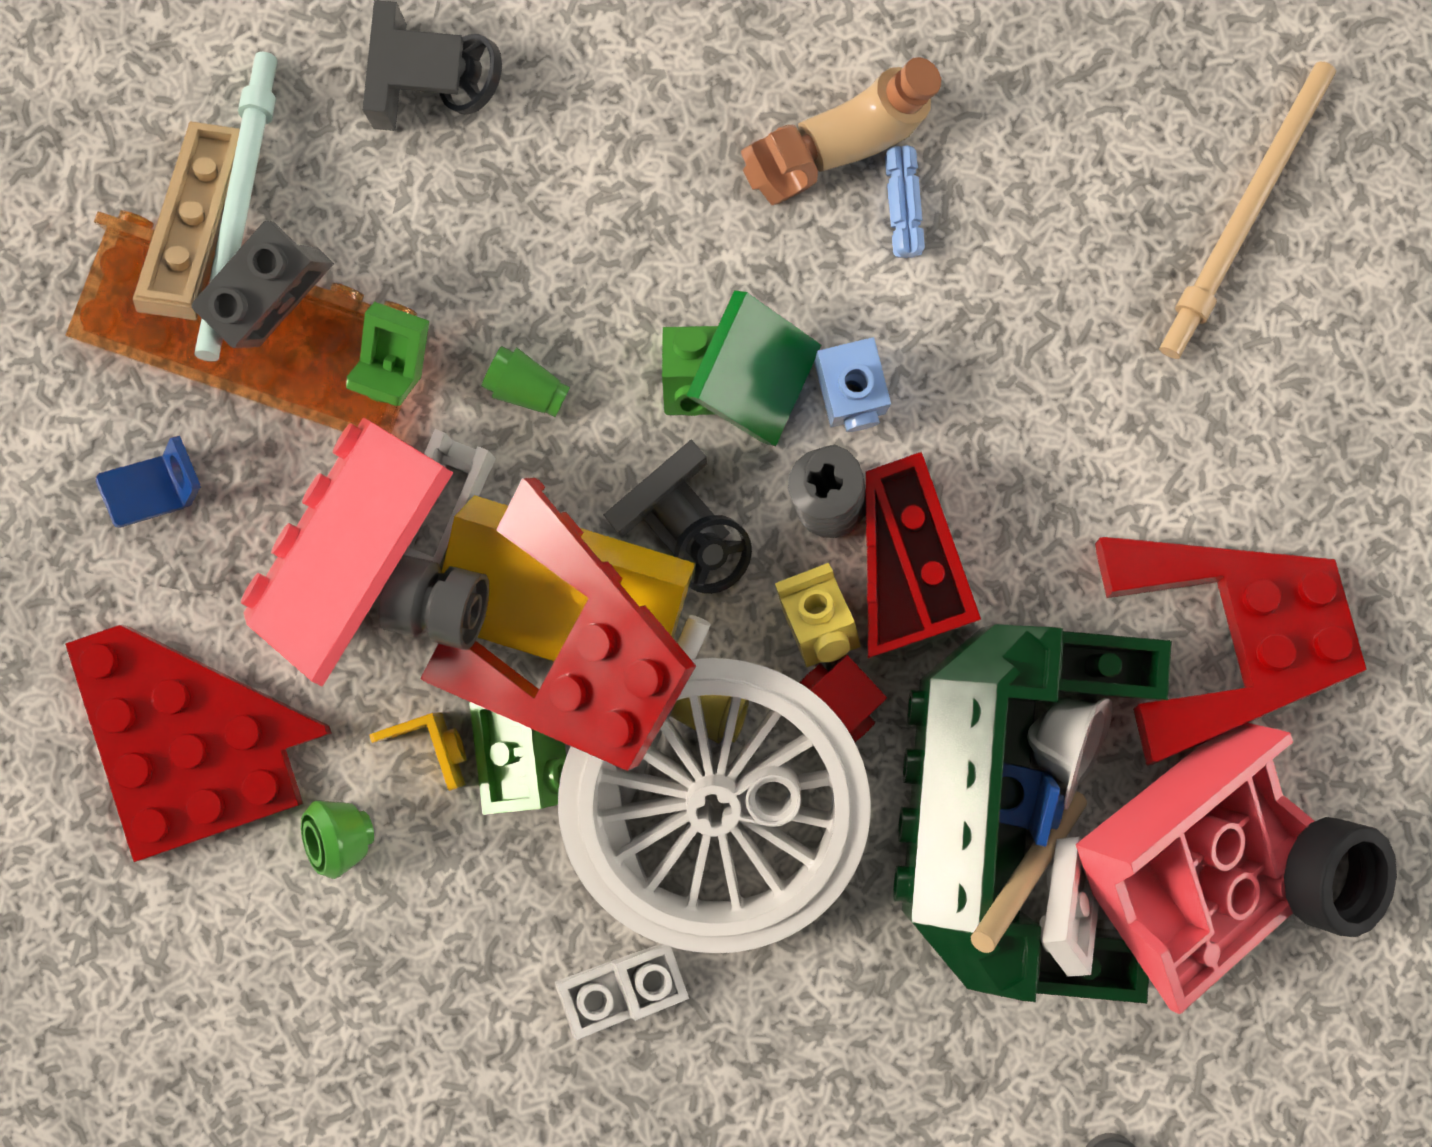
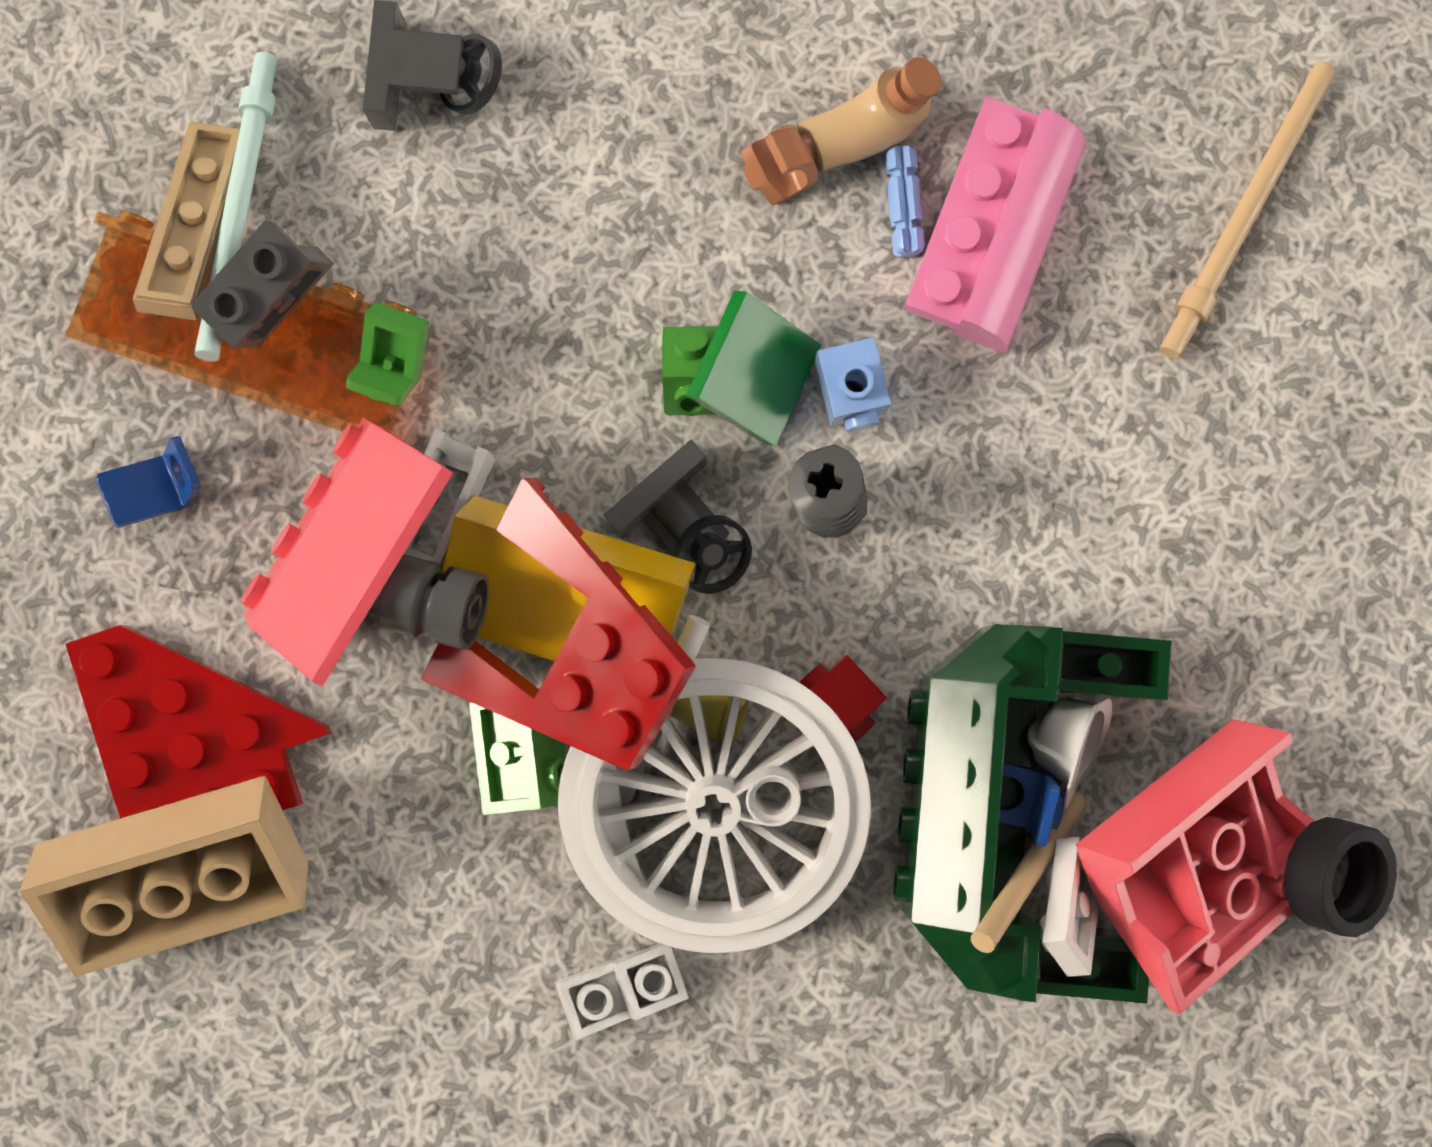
bright green cone [301,800,374,879] -> none
yellow bracket [369,712,466,791] -> none
bright green cone [481,346,570,417] -> none
light yellow brick [775,563,861,667] -> none
red wedge [865,451,981,658] -> none
red wing [1095,537,1367,766] -> none
none -> tan brick [19,776,309,977]
none -> bright pink brick [903,96,1086,354]

